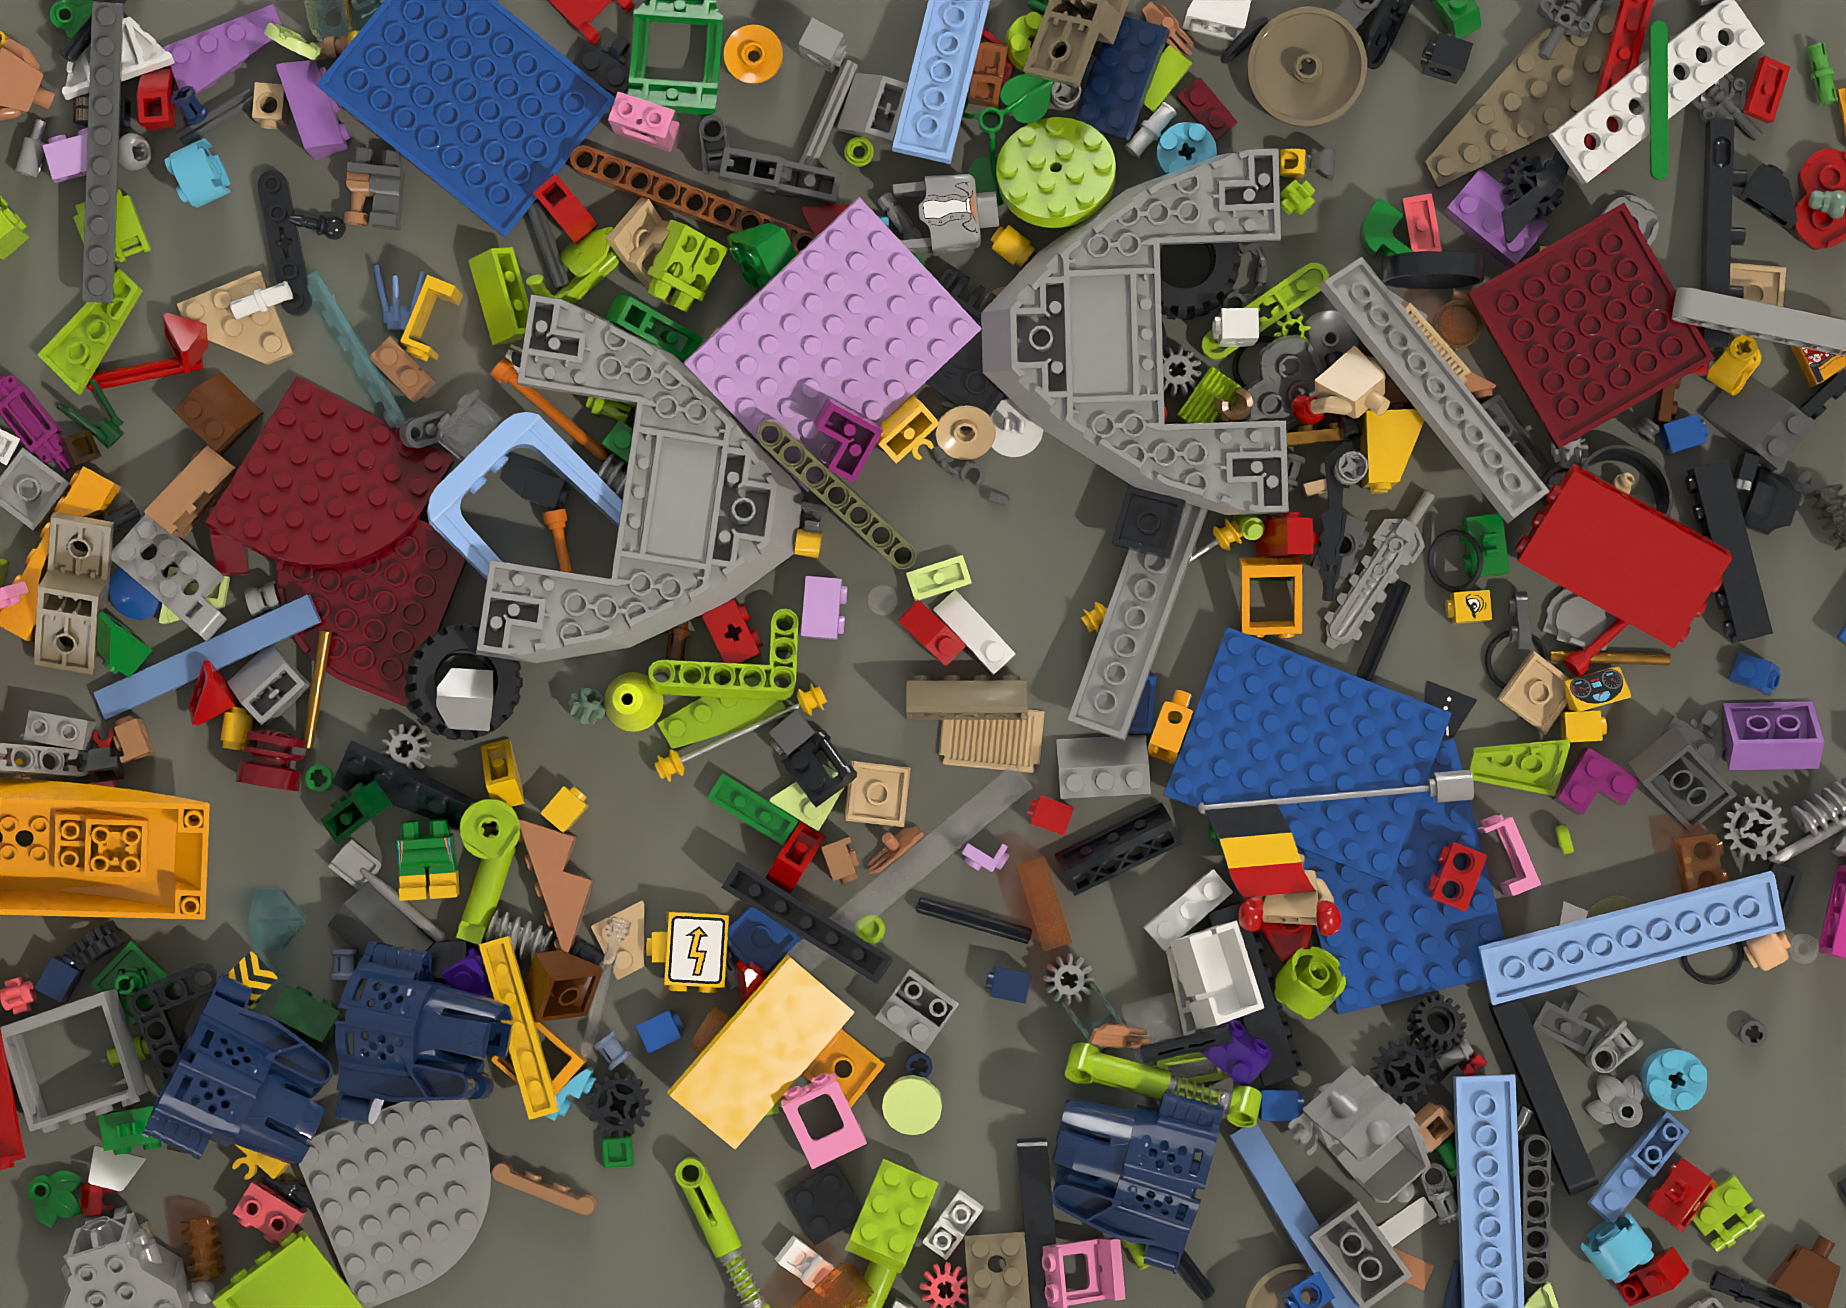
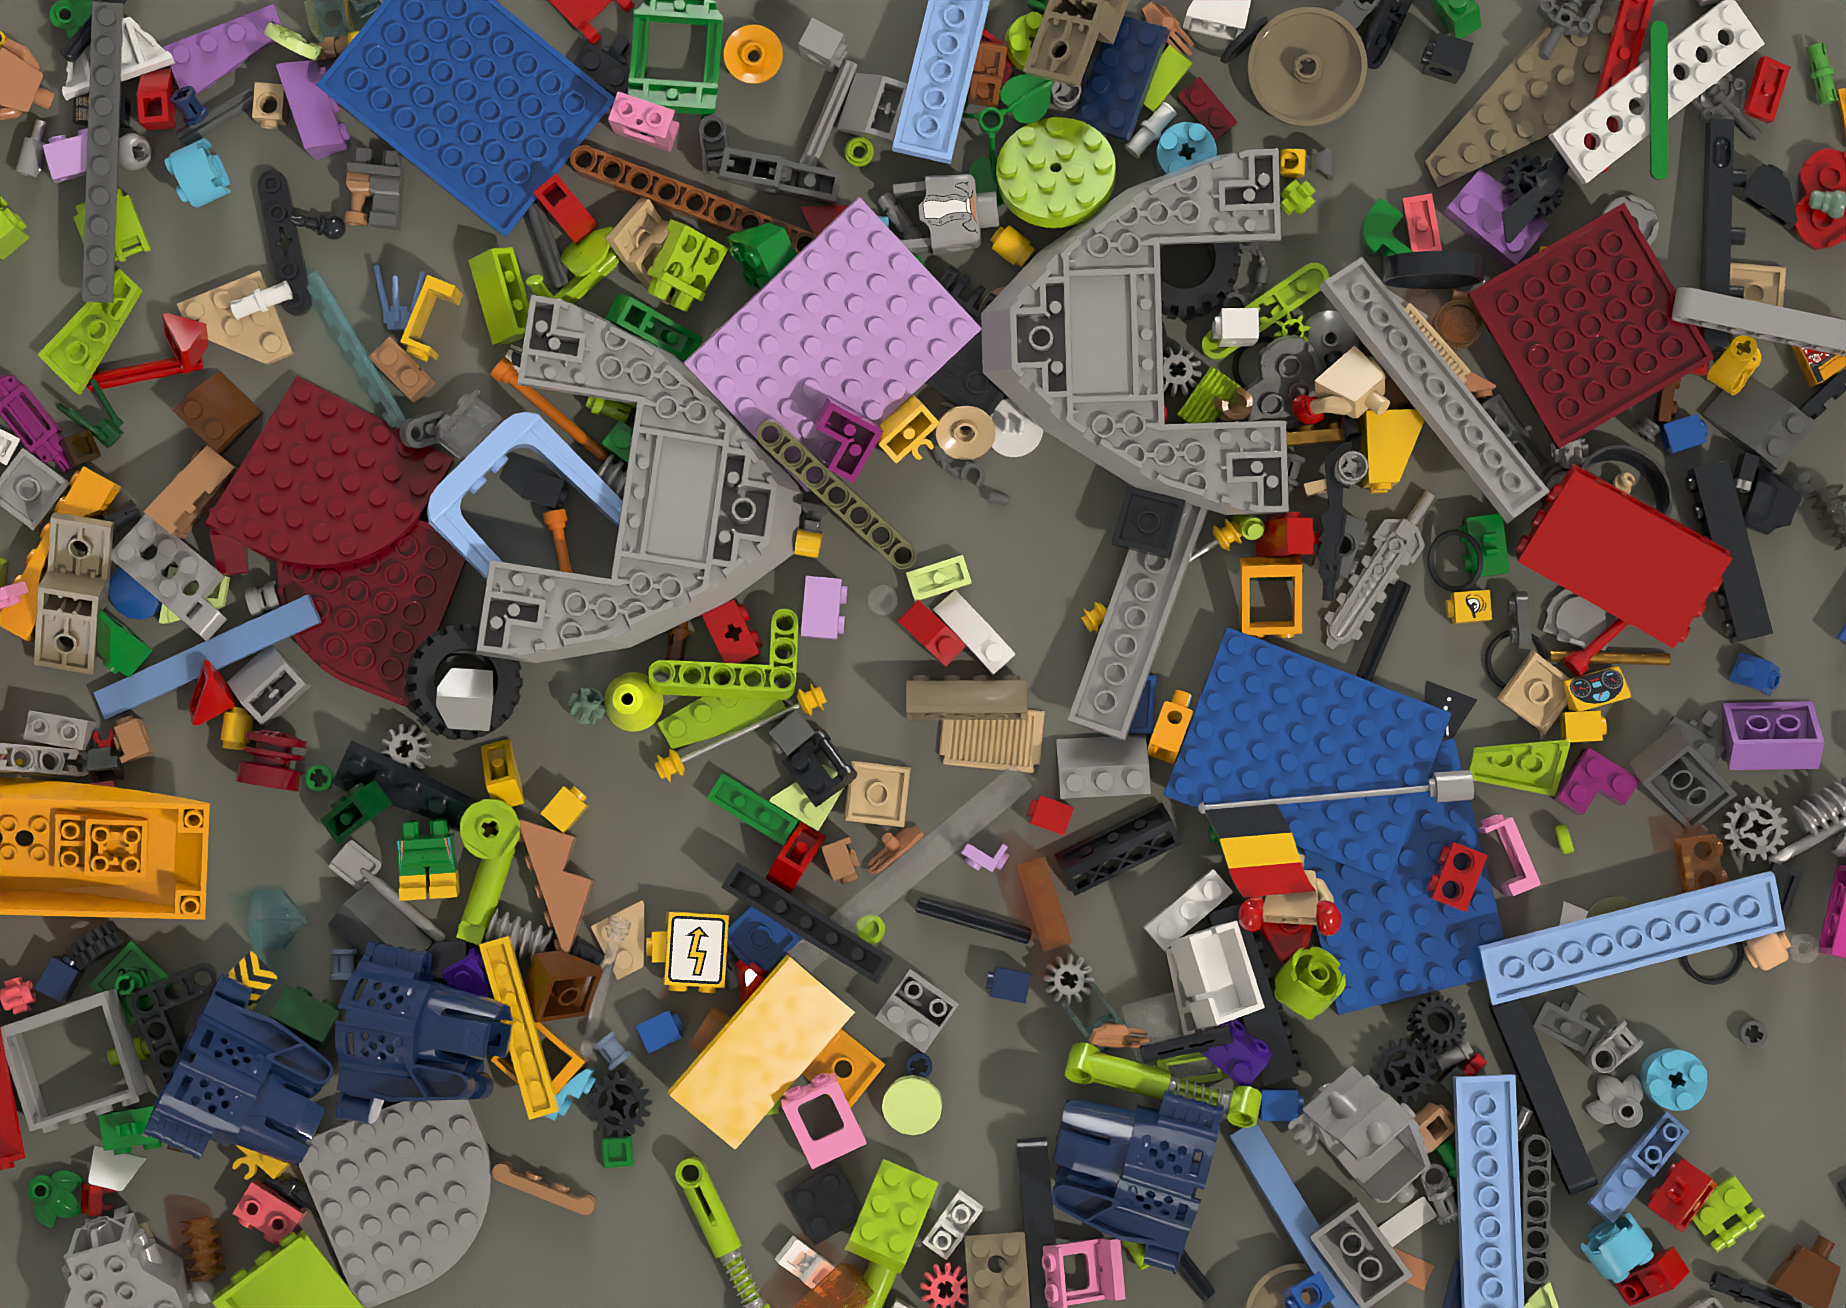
pearl gold bar [302,630,332,748] -> none

